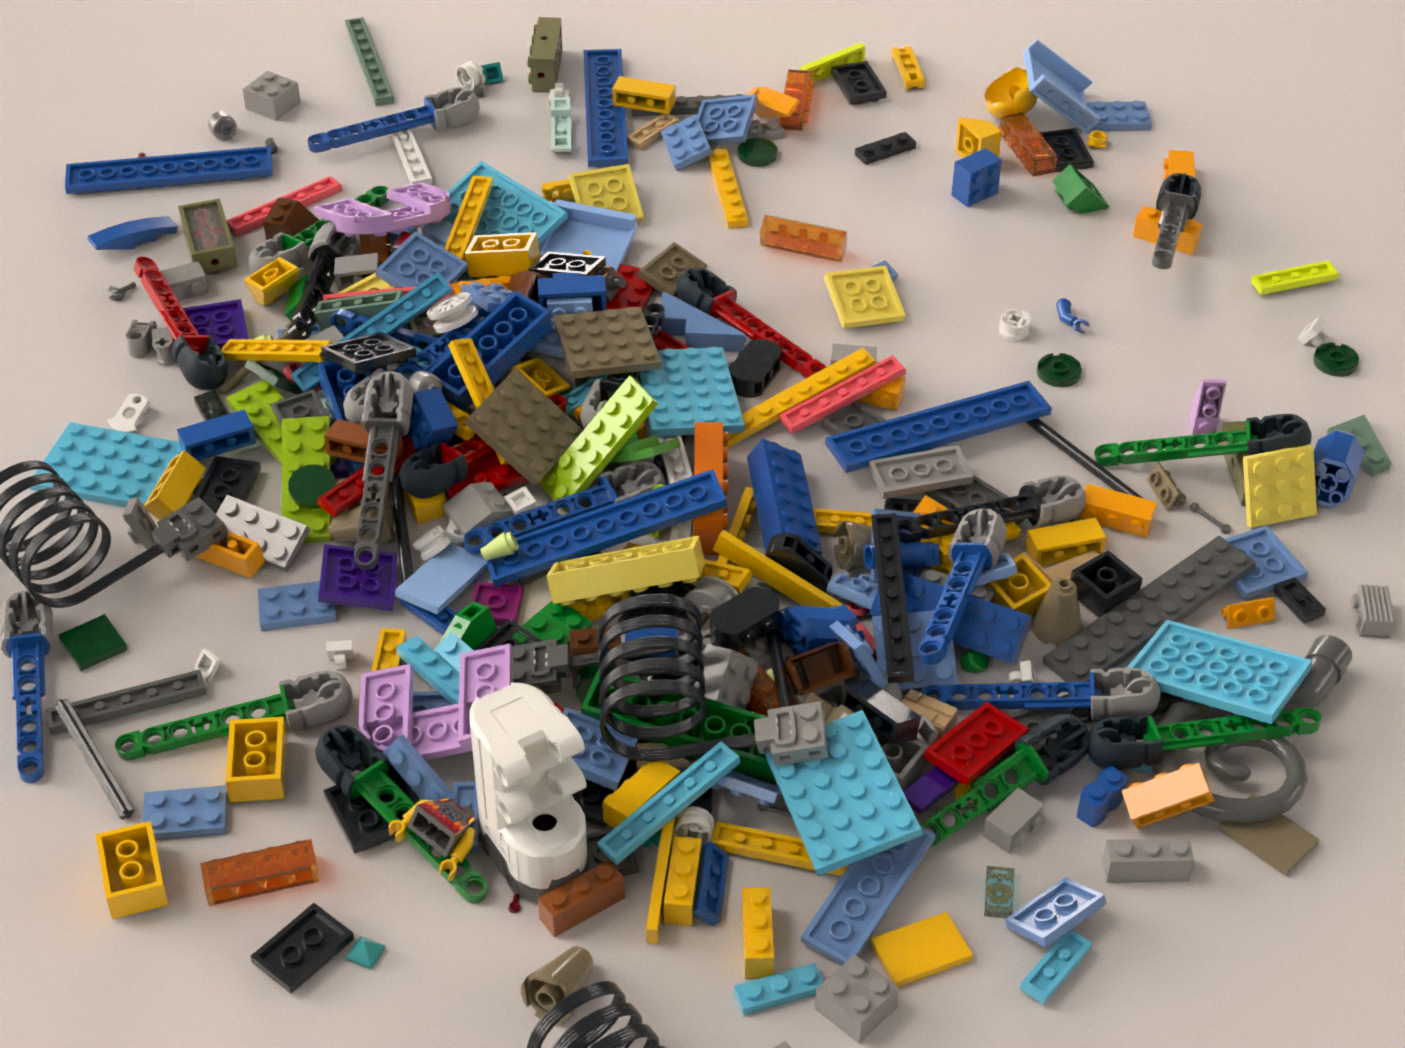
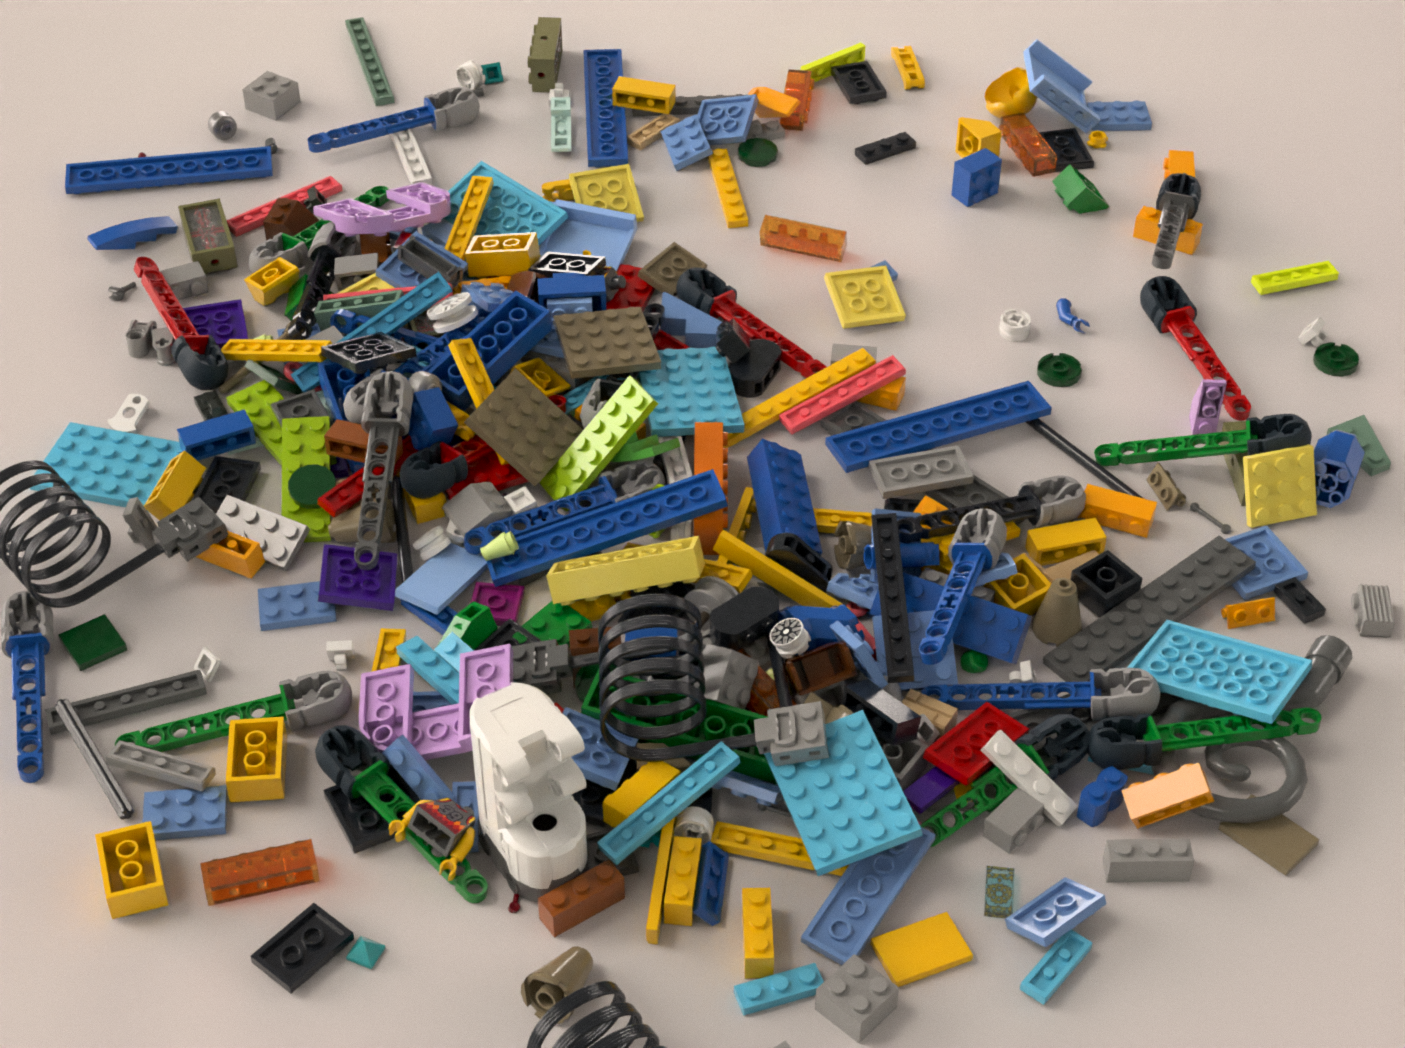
none -> light grey tile [106,740,216,792]
none -> pearl dark grey tile [303,186,327,214]
none -> dark grey container [398,235,463,289]
none -> black brick [715,318,750,364]
none -> white wheel [770,618,811,659]
none -> white plate [981,730,1078,826]
none -> red piece [1140,276,1251,421]

